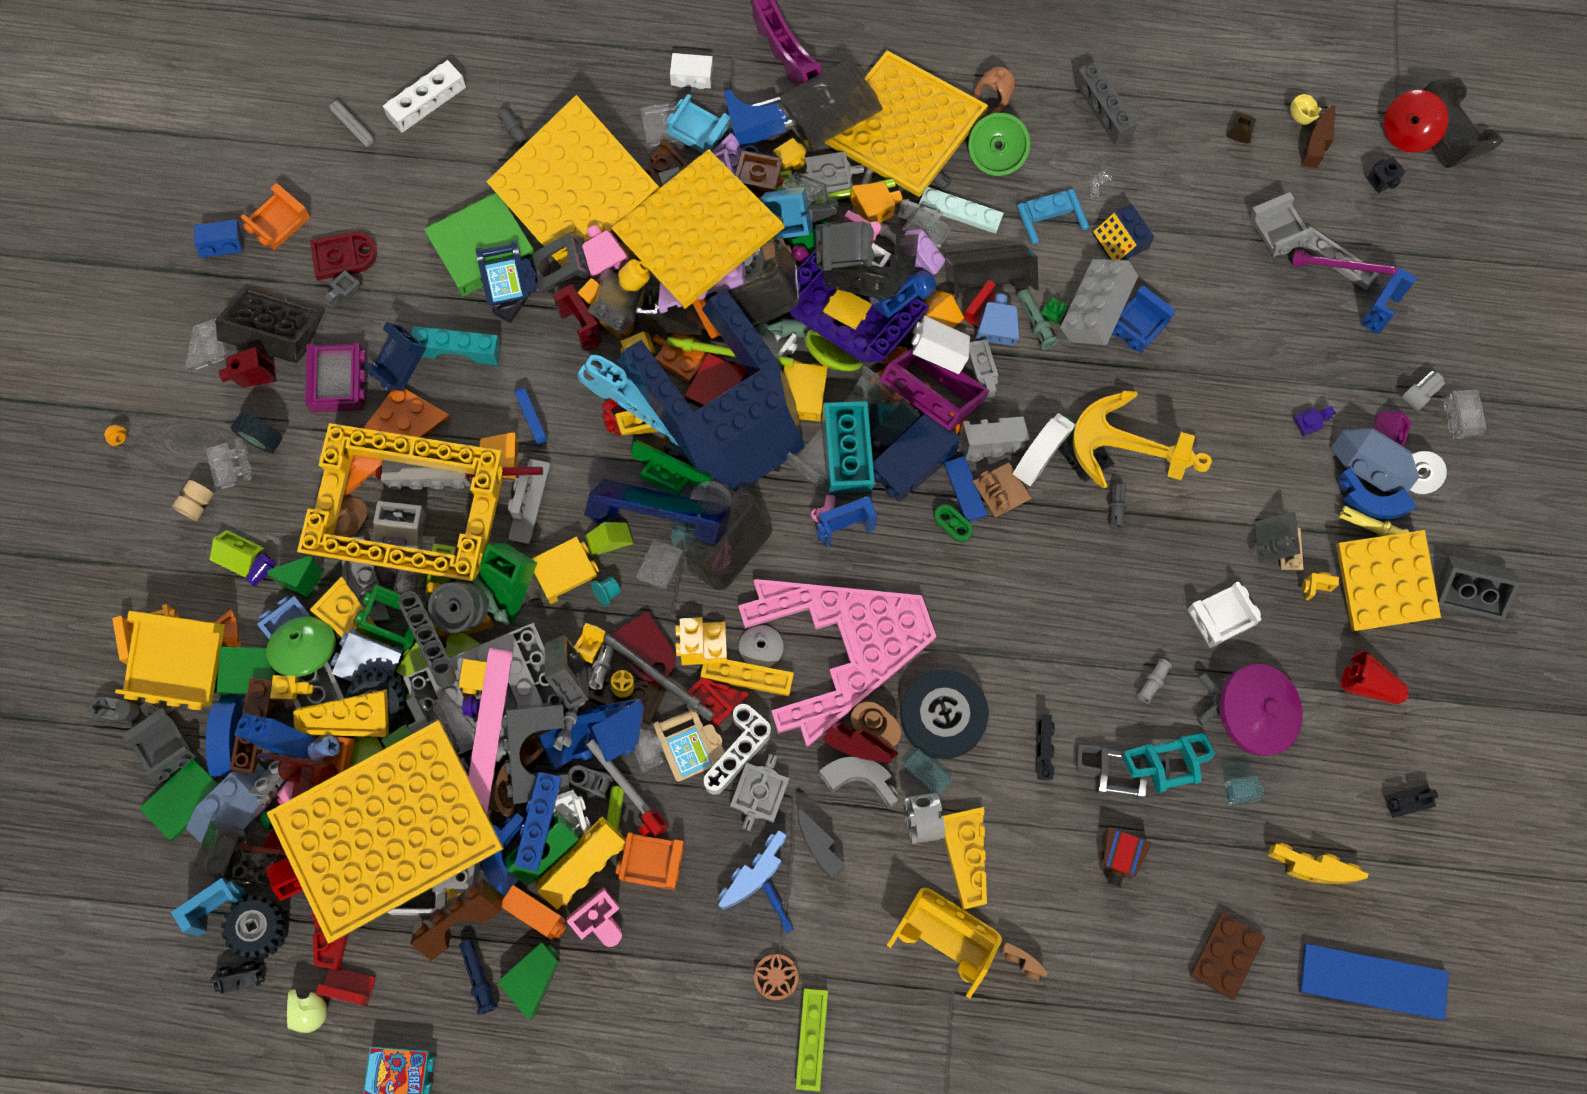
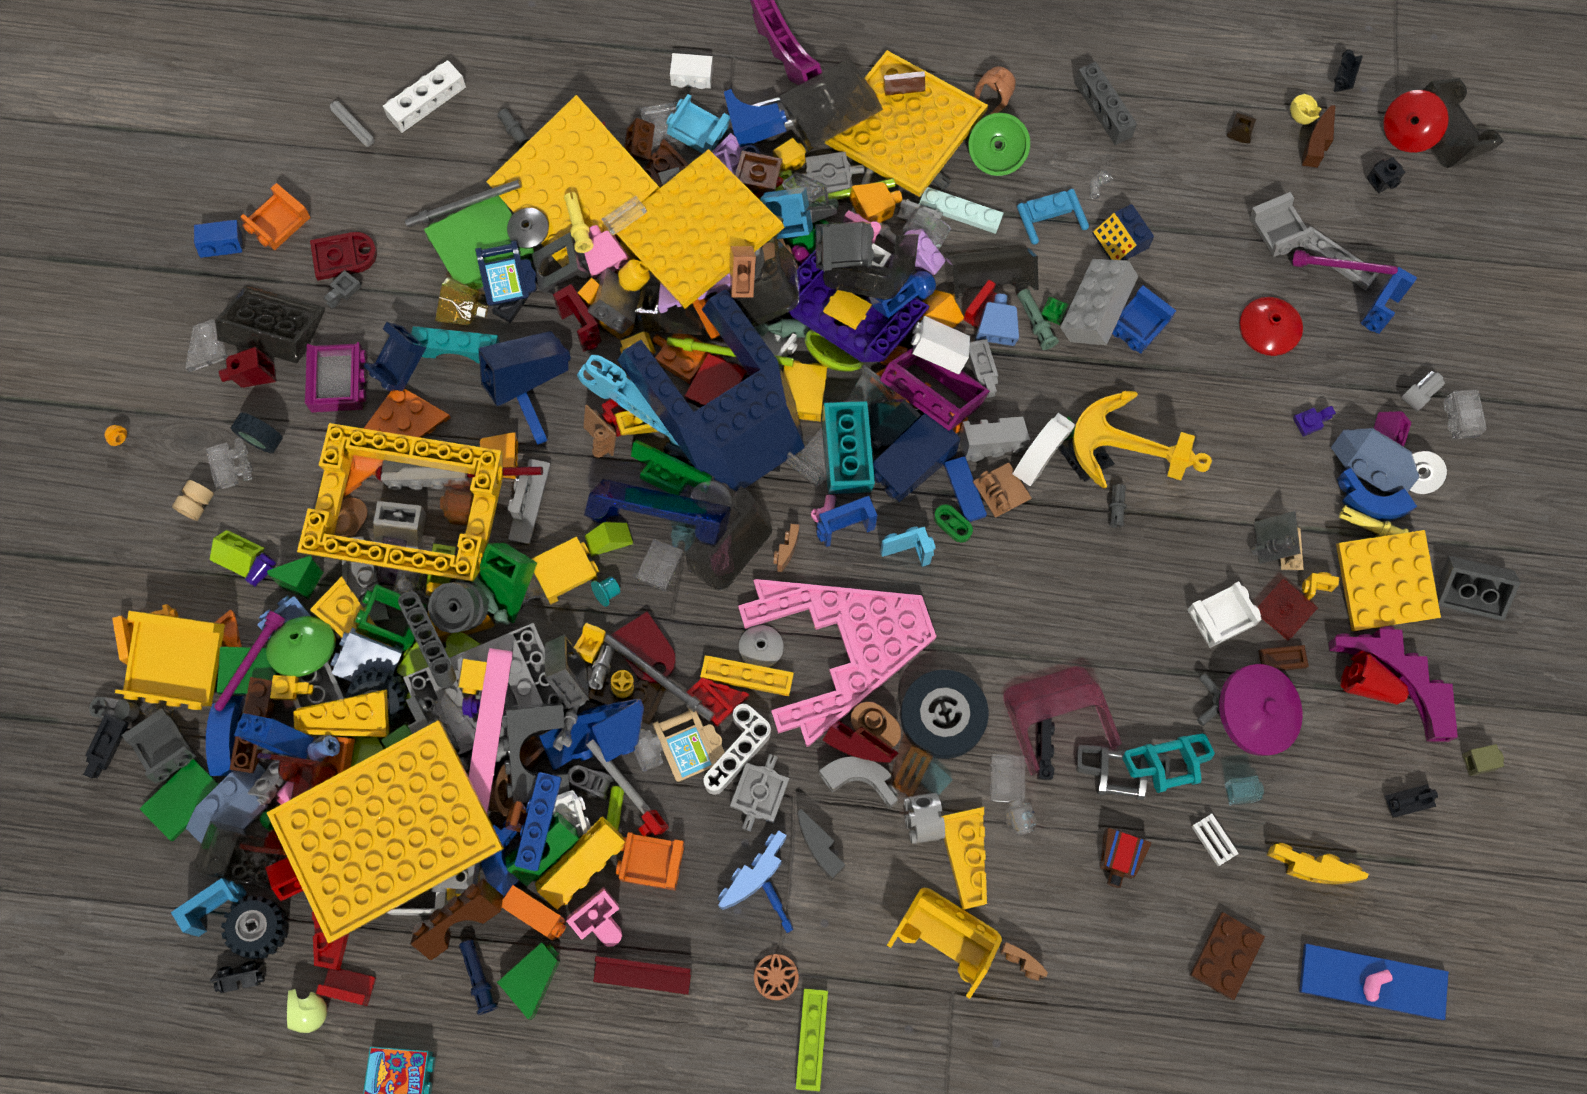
yellow plate [675,617,727,665] -> none
light grey pin [1137,659,1172,704] -> none
none -> black hinge [83,713,129,779]
none -> magenta piece [215,611,286,711]
none -> flat silver bar [405,179,522,227]
none -> clear yellow torso [435,277,489,325]
none -> clear orange brick [440,489,474,525]
none -> dark blue slope [478,331,571,406]
none -> dark orange slope [505,801,528,832]
none -> flat silver dish [507,208,549,248]
none -> light yellow pin [564,192,594,253]
none -> medium nougat hinge [583,405,616,458]
none -> dark red panel [593,956,692,995]
none -> clear tile [601,196,647,236]
none -> reddish brown bracket [624,118,655,161]
none -> nougat slope [730,246,756,297]
none -> medium nougat slope [773,524,799,572]
none -> medium azure bracket [880,526,935,567]
none -> reddish brown tile [884,71,925,96]
none -> clear orange tile [892,745,933,797]
none -> clear plate [990,754,1025,803]
none -> clear pink windscreen [1003,666,1122,776]
none -> clear head [1004,800,1037,836]
none -> white tile [1191,814,1239,866]
none -> red dish [1239,297,1303,356]
none -> clear red plate [1257,579,1318,641]
none -> reddish brown tile [1258,645,1309,671]
none -> magenta arch [1328,626,1458,742]
none -> black hinge [1334,49,1363,92]
none -> bright pink arm [1363,969,1392,1002]
none -> olive brick [1462,744,1504,776]

